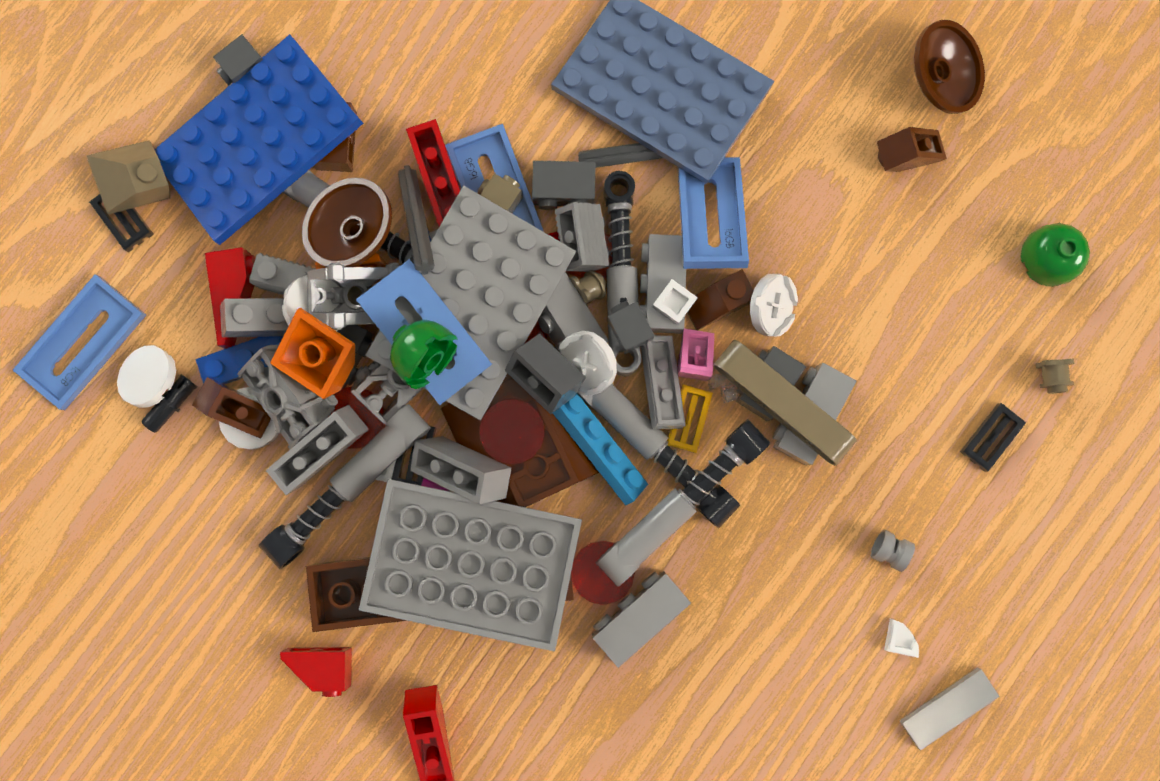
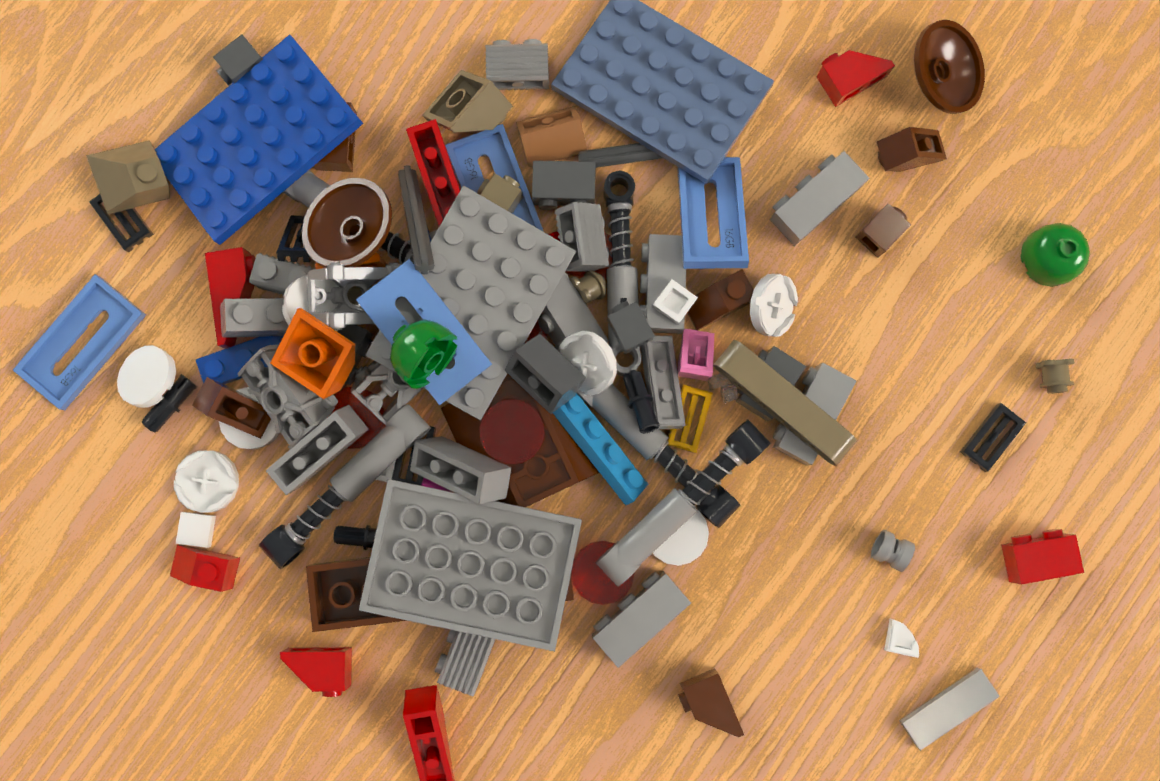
none -> red slope [170,544,240,592]
none -> white tile [174,450,239,513]
none -> white tile [176,512,216,548]
none -> black tile [276,215,311,262]
none -> black axle [333,525,377,550]
none -> dark tan slope [422,70,513,133]
none -> light grey brick [435,630,496,696]
none -> light grey brick [485,39,549,90]
none -> medium nougat panel [516,106,587,167]
none -> black axle [623,370,660,434]
none -> white tile [653,508,709,566]
none -> reddish brown slope [678,668,744,737]
none -> light grey brick [770,151,870,247]
none -> red slope [816,50,895,107]
none -> reddish brown brick [855,204,911,258]
none -> red brick [1001,529,1084,585]

